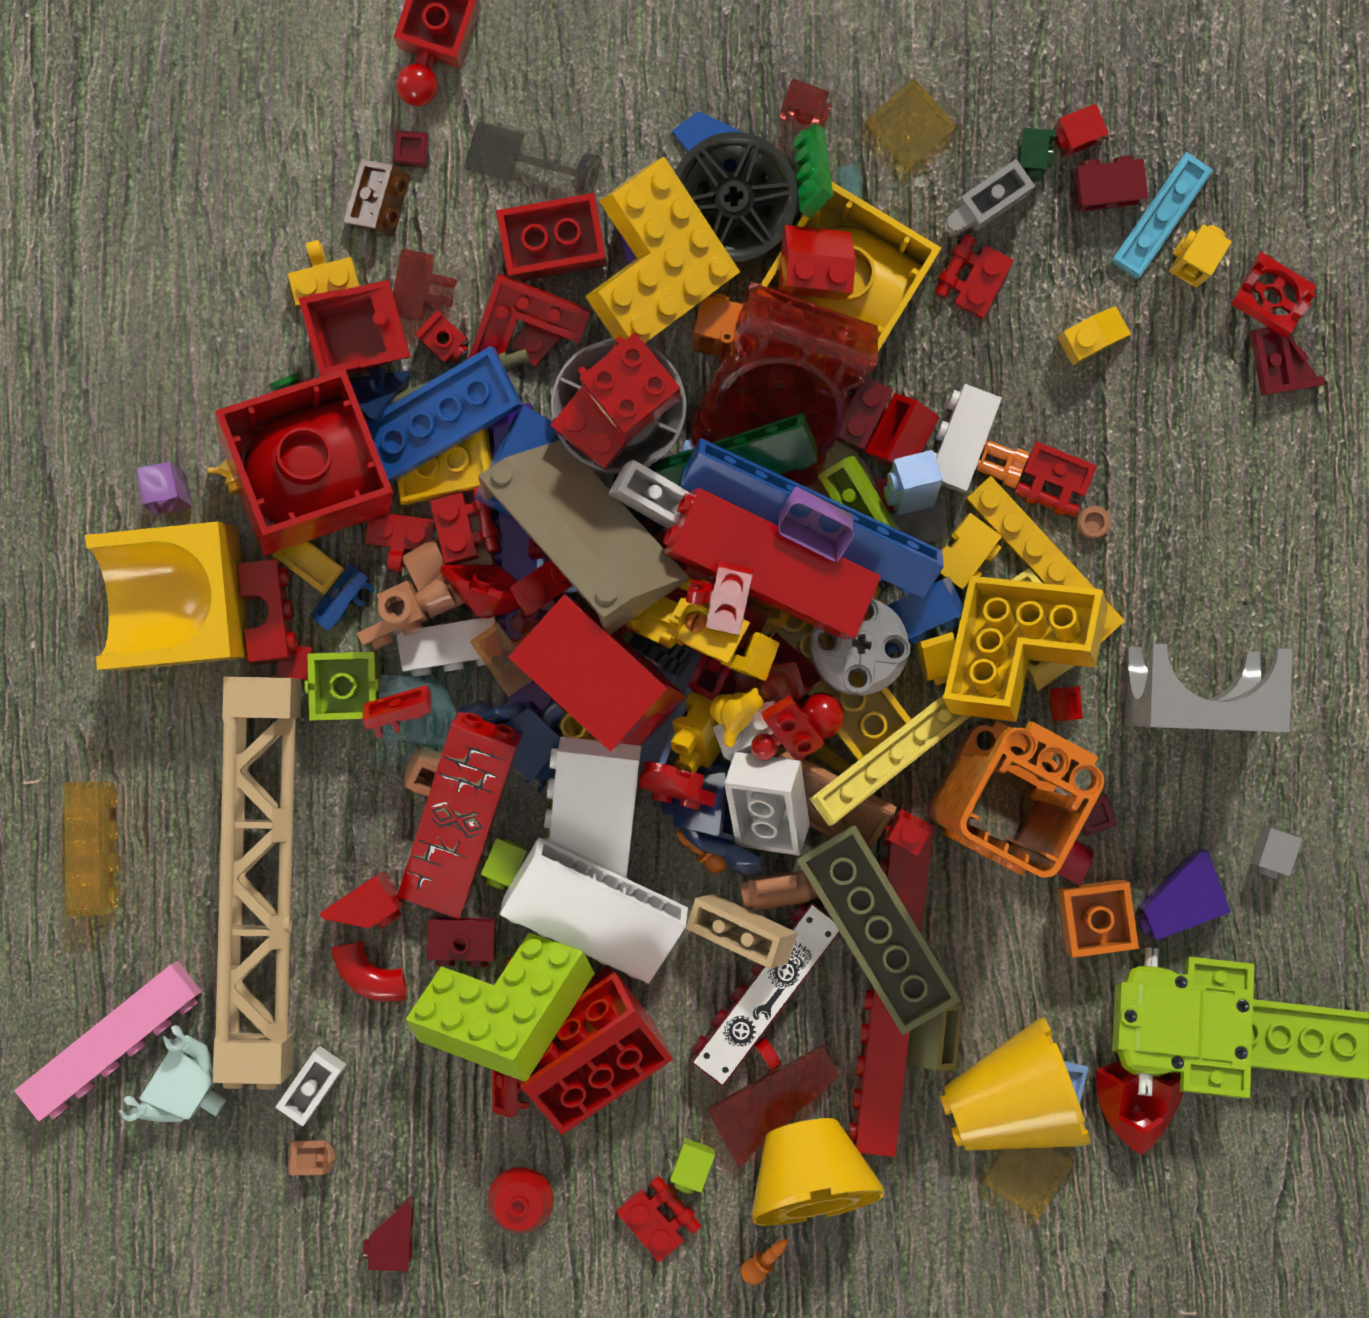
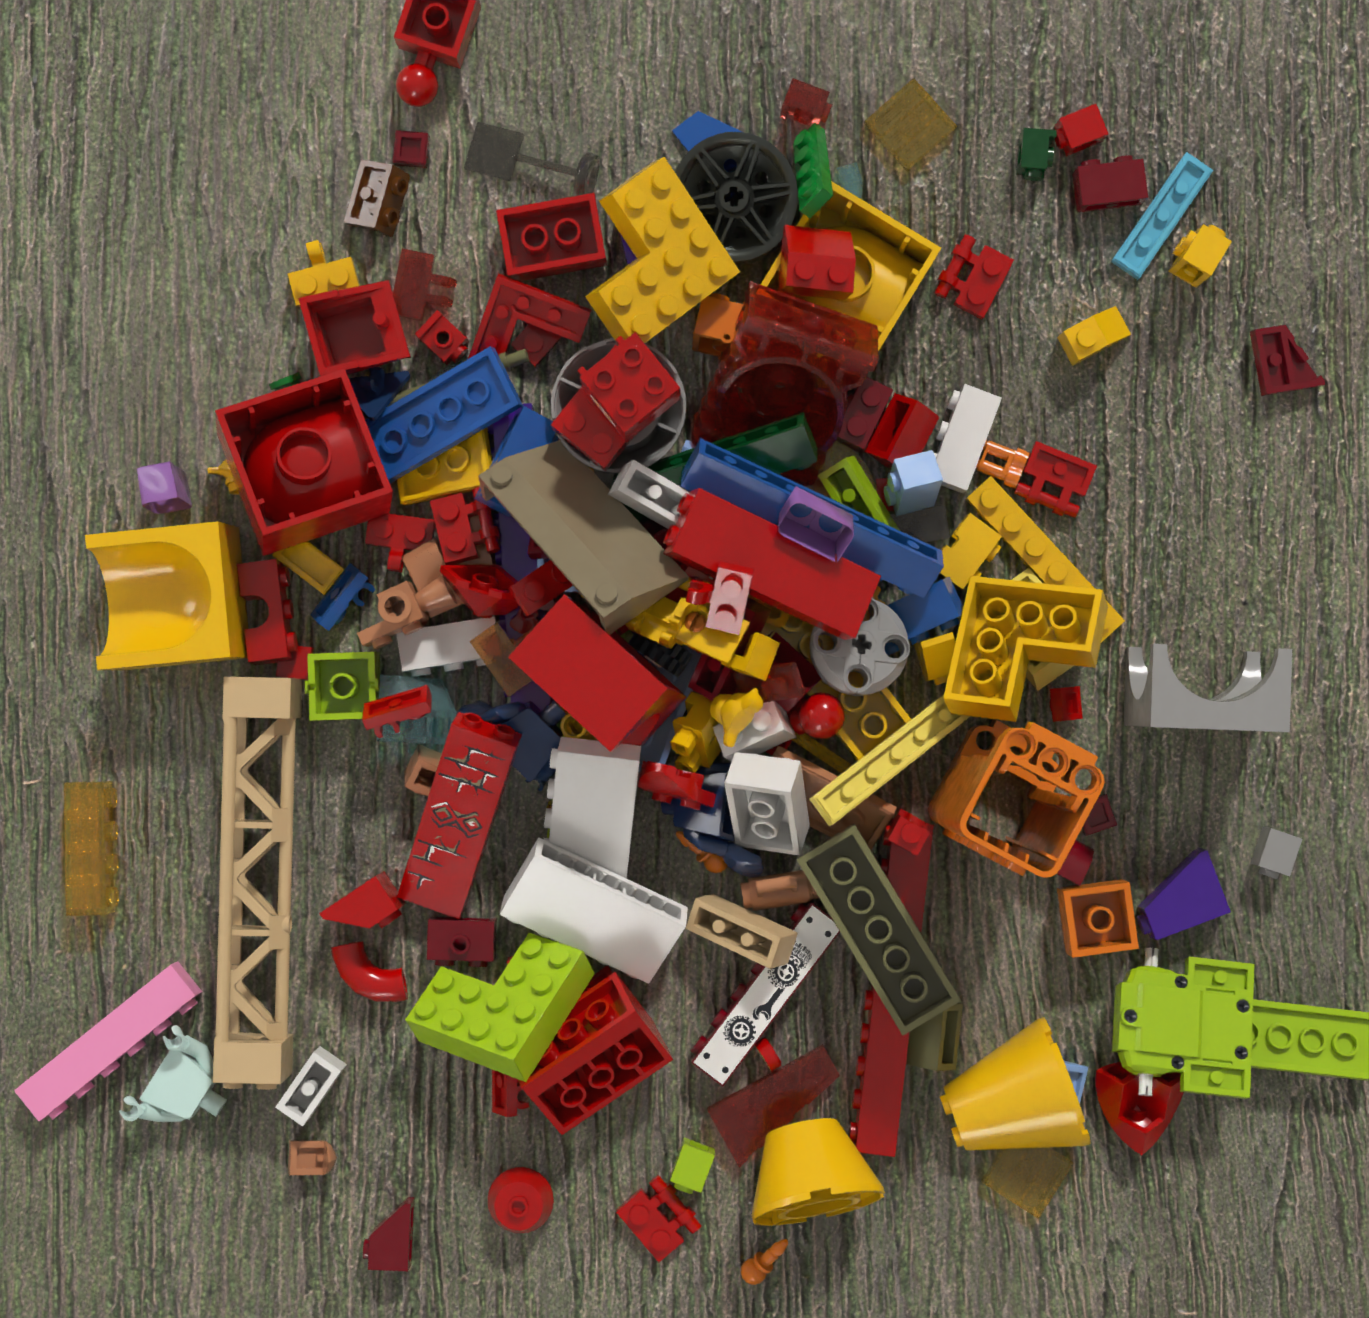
lime brick [481,836,529,890] -> none
red plate [751,695,825,761] -> none
light grey hinge [943,159,1035,237] -> none
nougat tile [1076,506,1111,539] -> none
red piece [1230,251,1317,339] -> none

